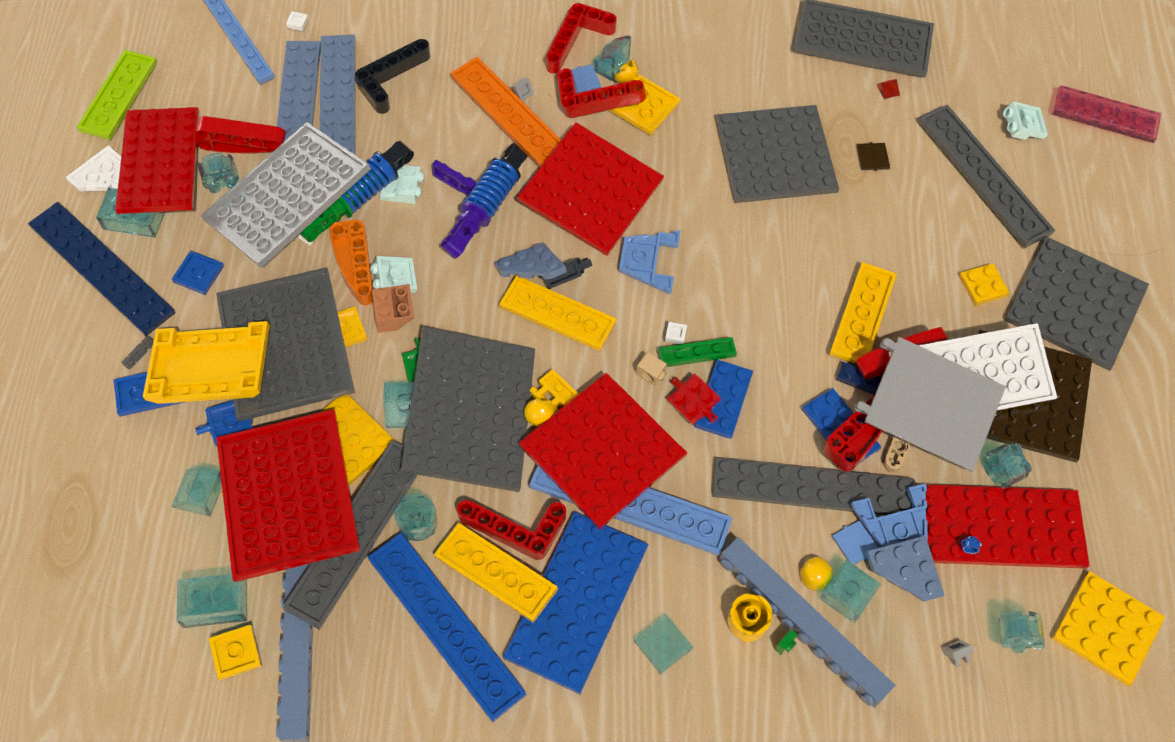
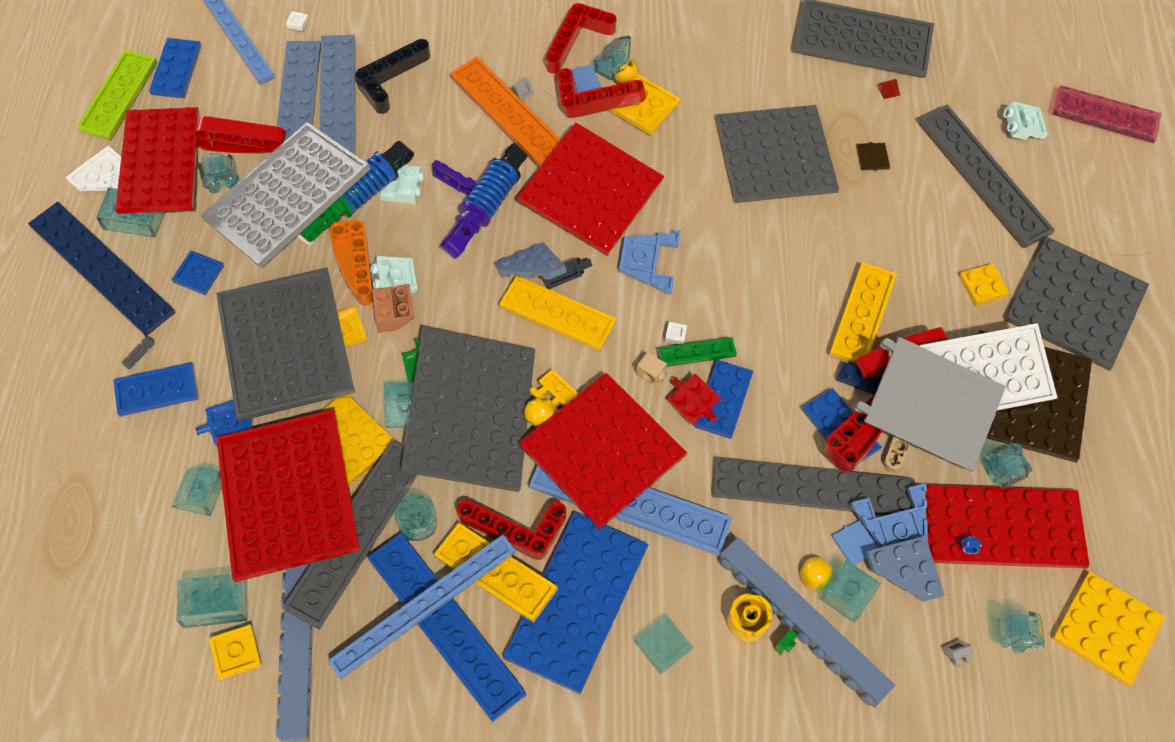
yellow slope [143,321,270,404] -> none
none -> blue plate [149,38,201,99]
none -> medium blue plate [328,535,516,680]

